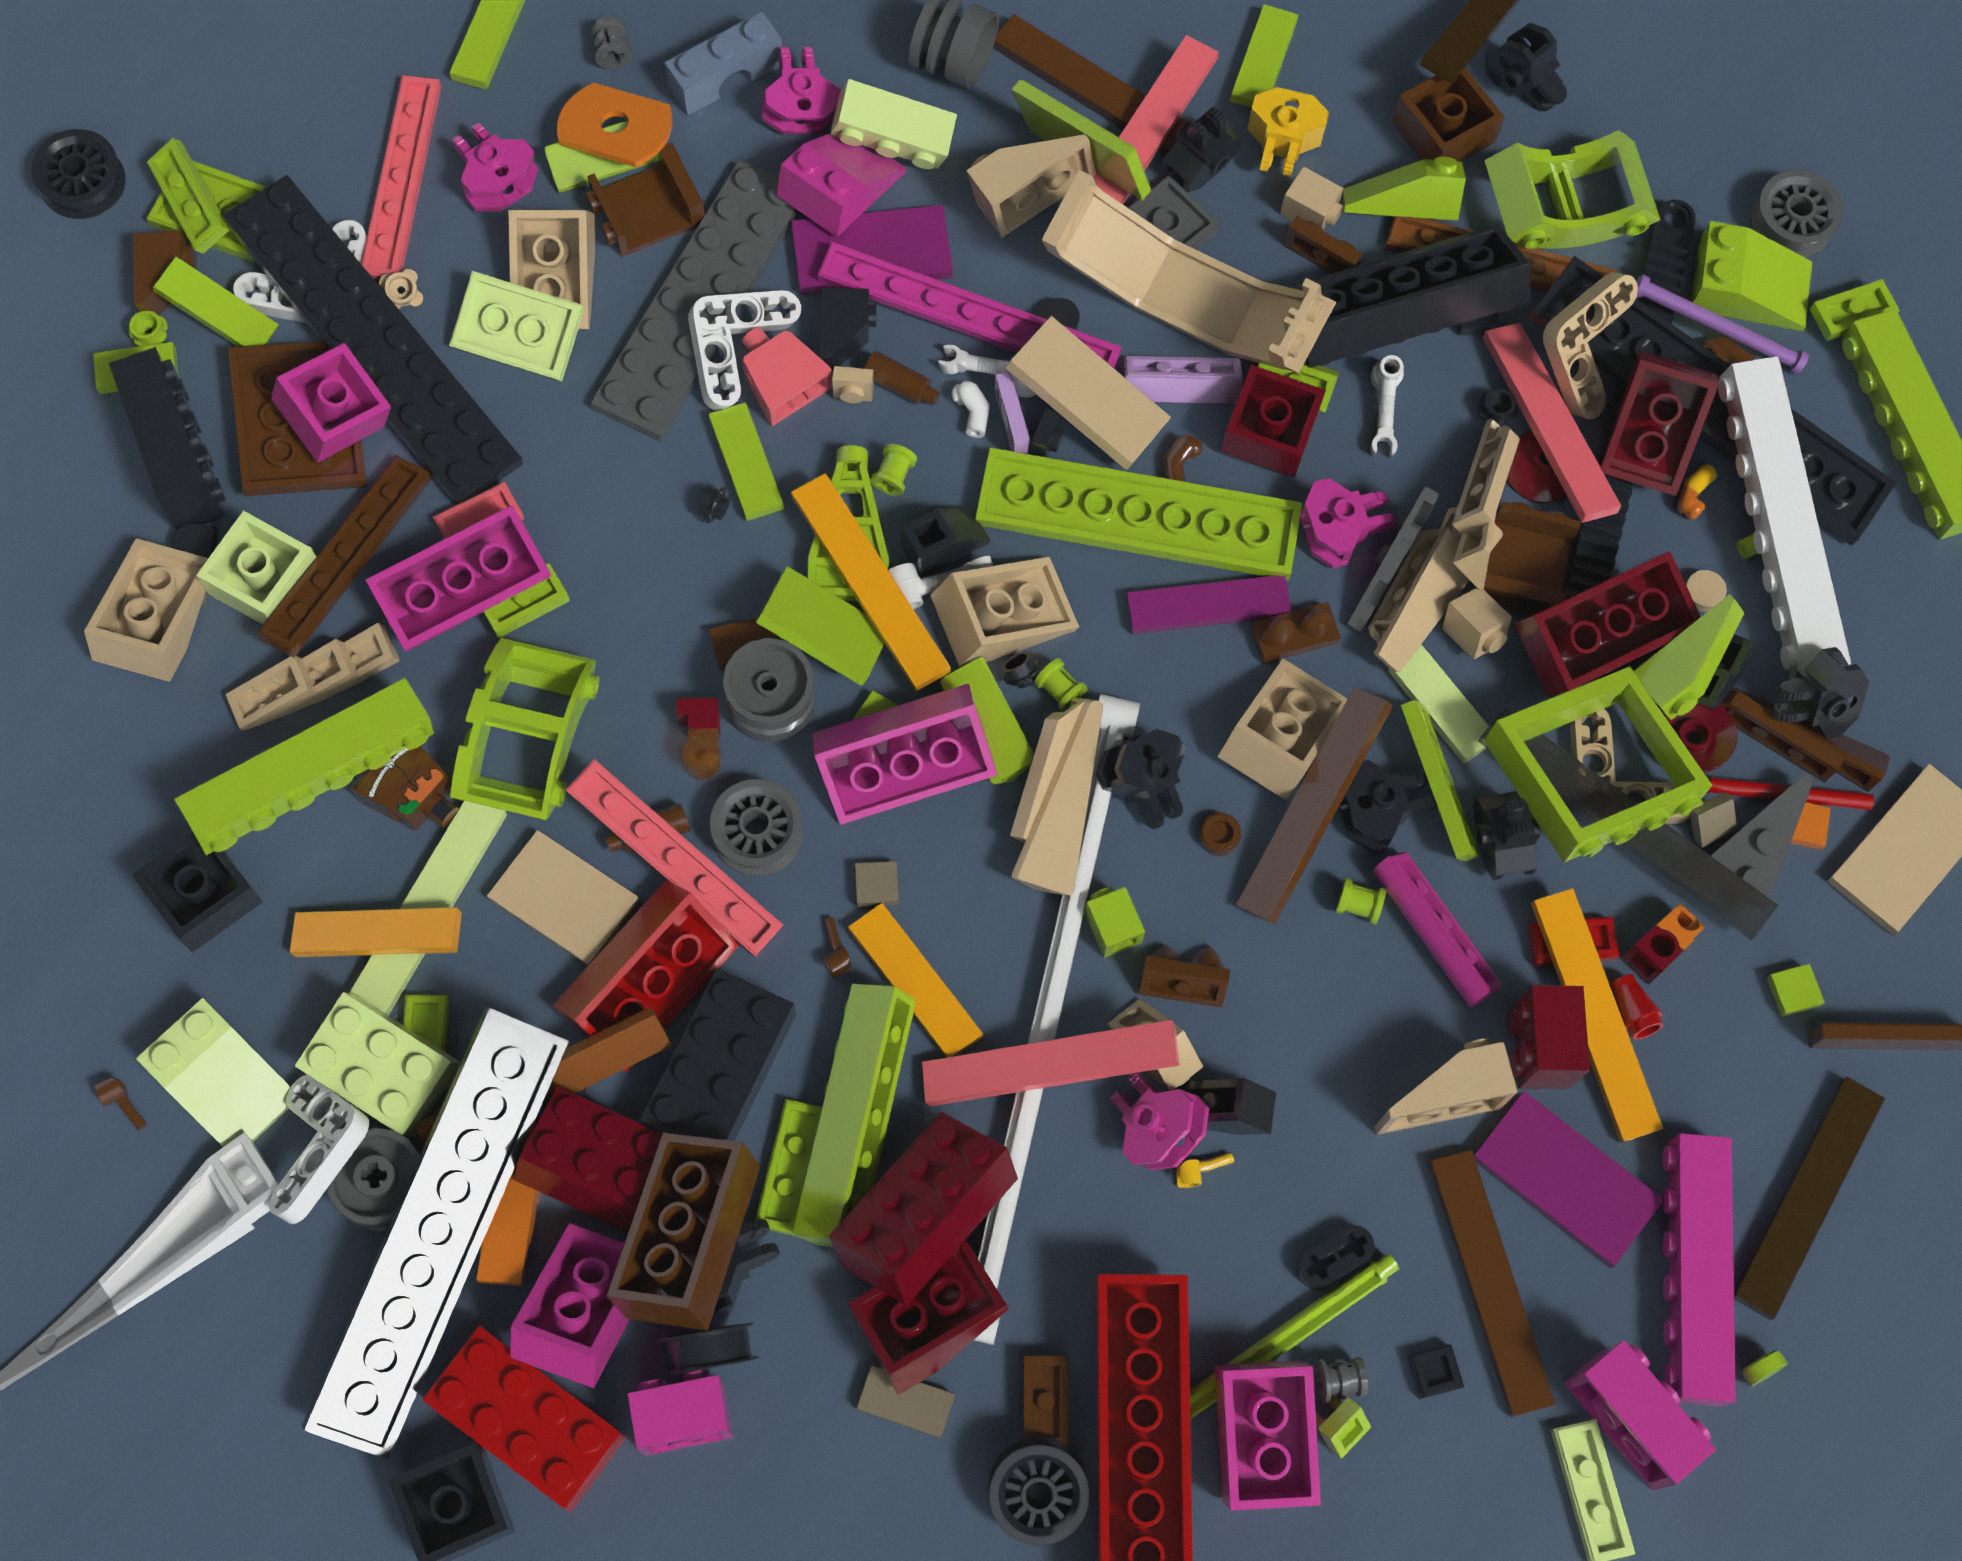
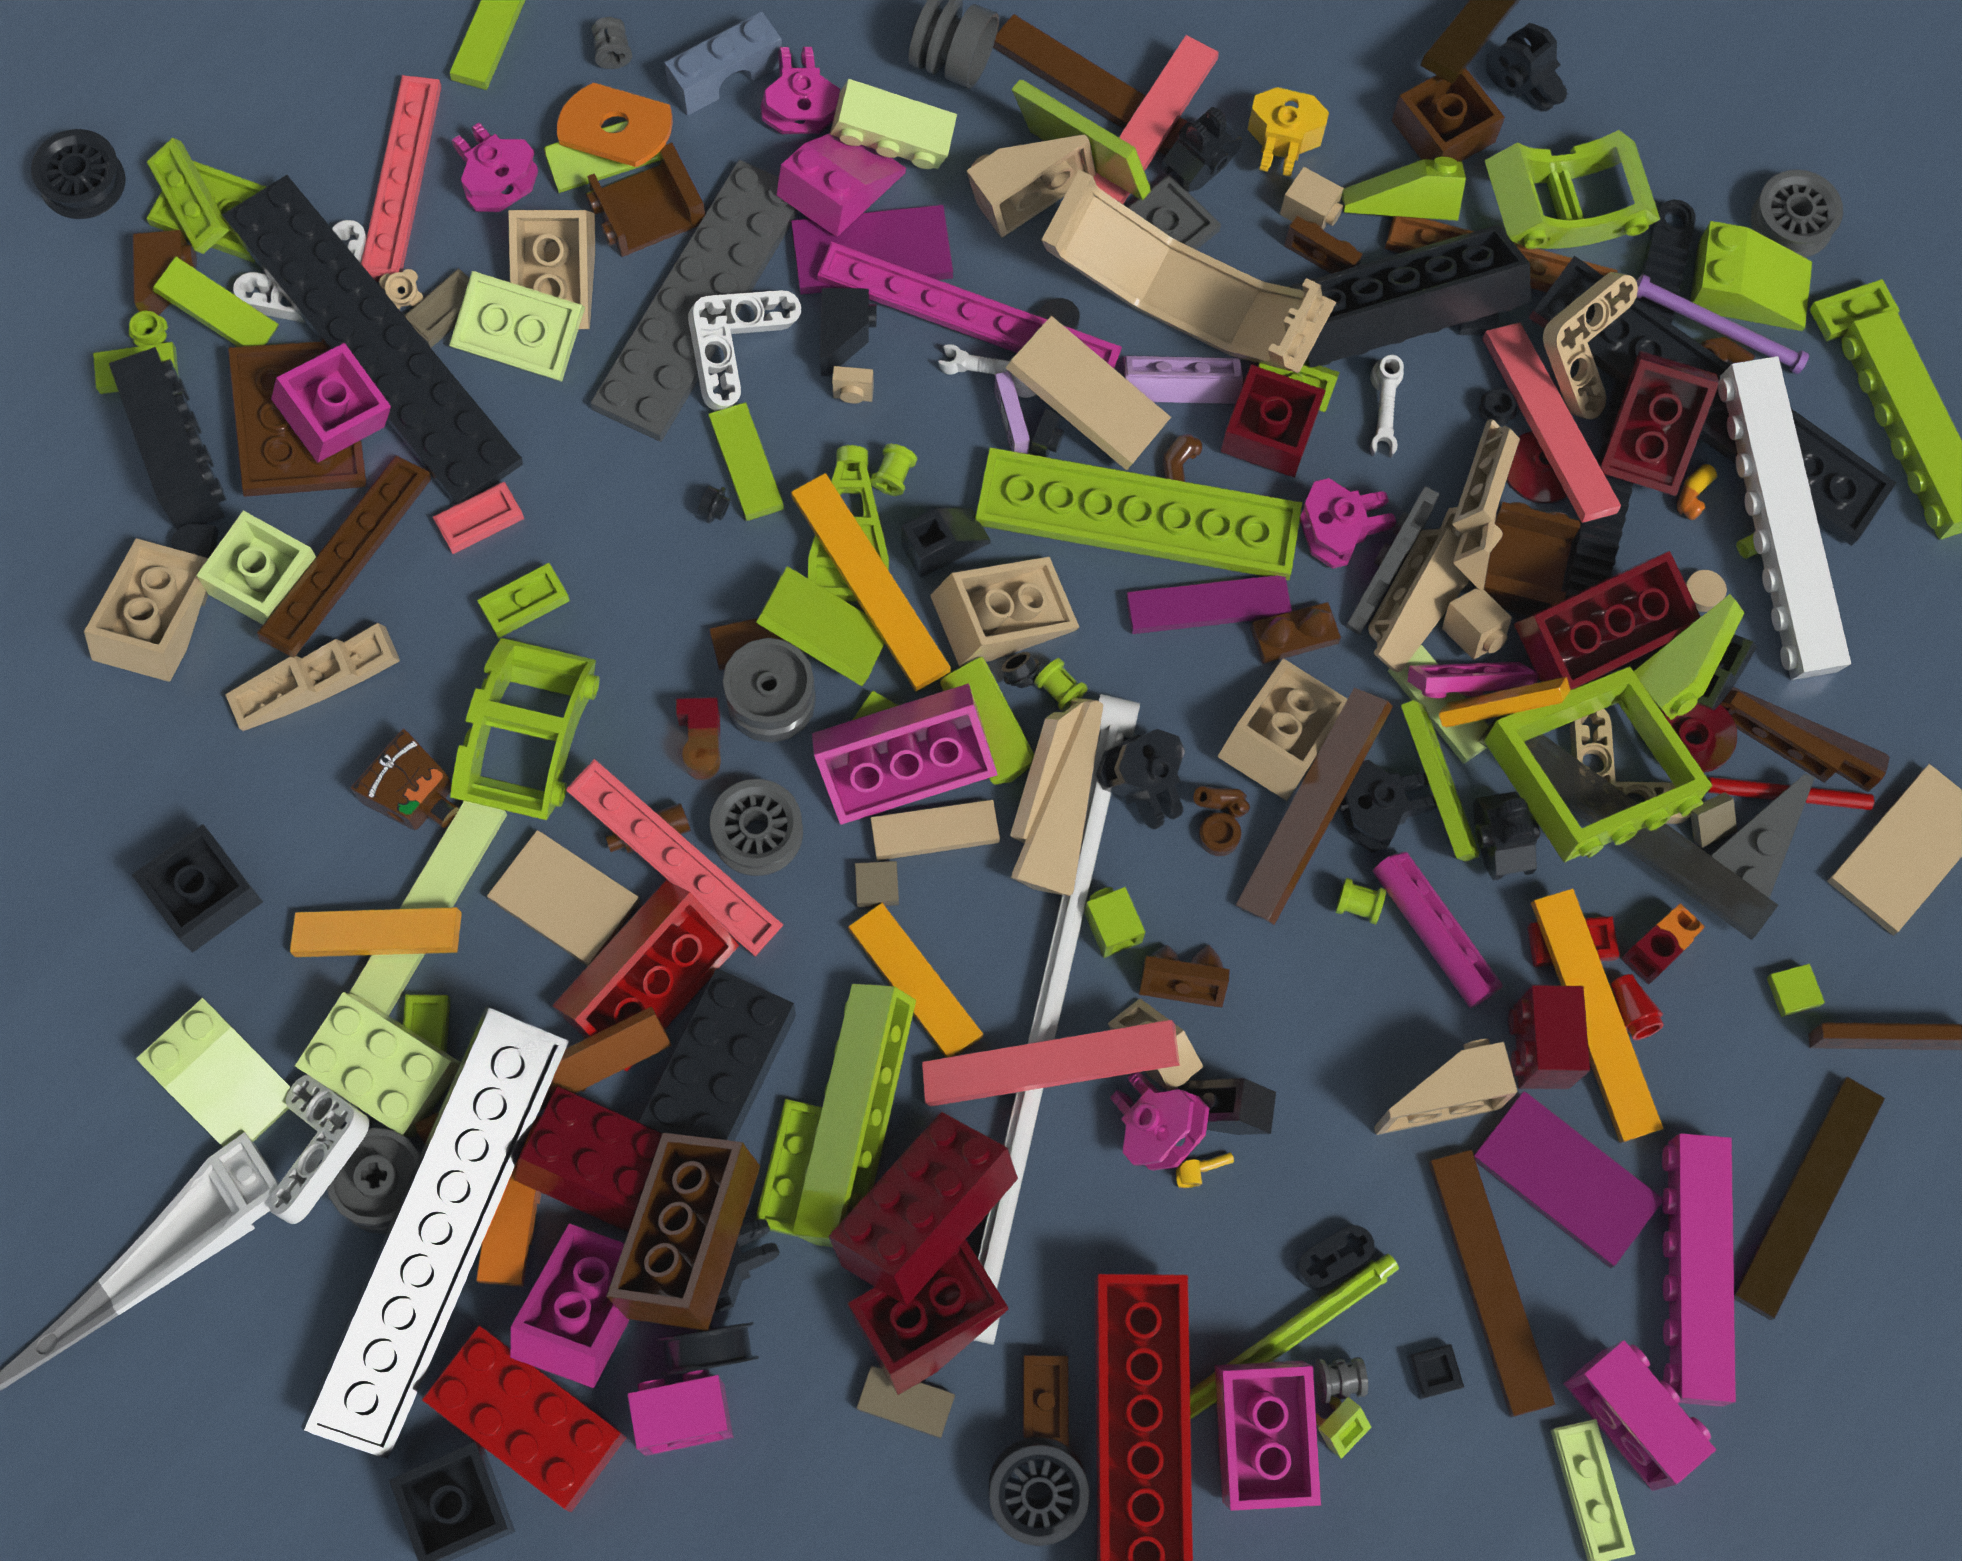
reddish brown hand [94,1078,147,1130] -> none
lime brick [174,678,434,855] -> none
dark pink slope [366,505,552,652] -> none
coral torso [742,327,833,426] -> none
reddish brown hand [823,917,851,978] -> none
reddish brown cylinder [864,351,941,406] -> none
white brick [888,556,993,609] -> none
white arm [951,381,990,438] -> none
lime tile [1230,4,1299,108] -> none
lime tile [1742,1350,1788,1387] -> none
black hinge [1771,647,1869,739] -> none
orange tile [1791,803,1831,850] -> none
none -> dark tan tile [404,268,470,348]
none -> tan tile [870,800,1000,861]
none -> reddish brown arm [1193,786,1250,818]
none -> dark pink plate [1407,662,1538,698]
none -> light orange tile [1439,677,1570,728]

